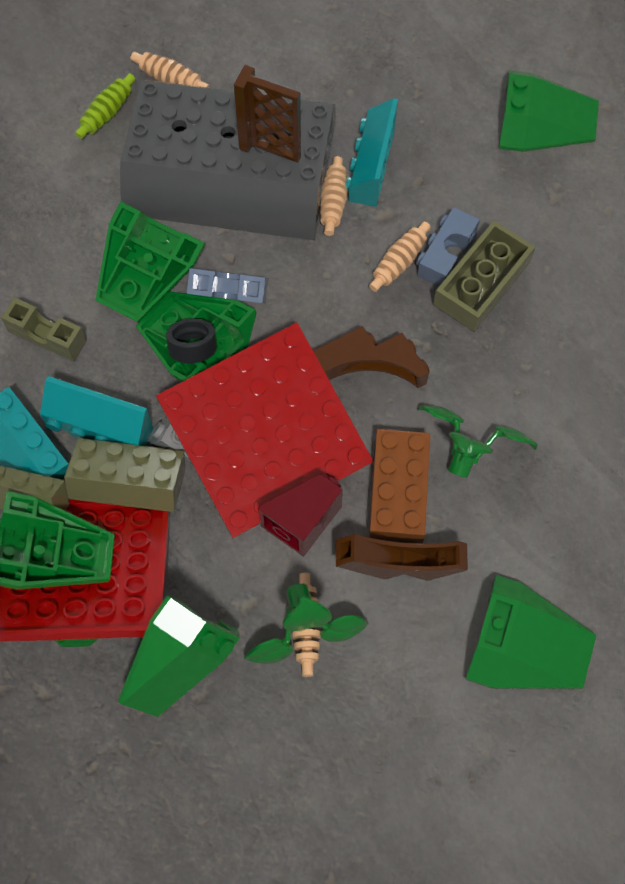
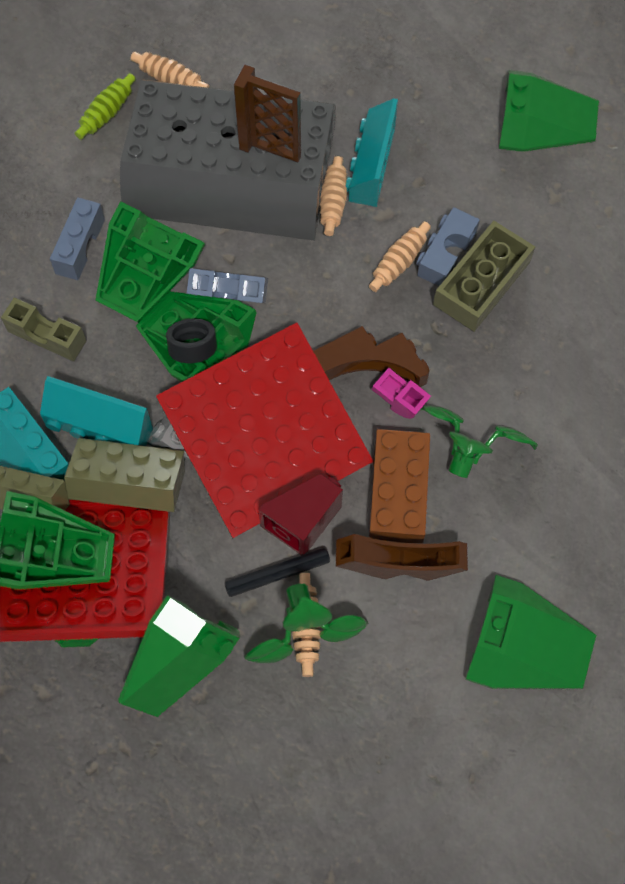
none -> sand blue arch [50,197,105,280]
none -> black axle [225,548,330,597]
none -> dark pink brick [371,368,431,419]

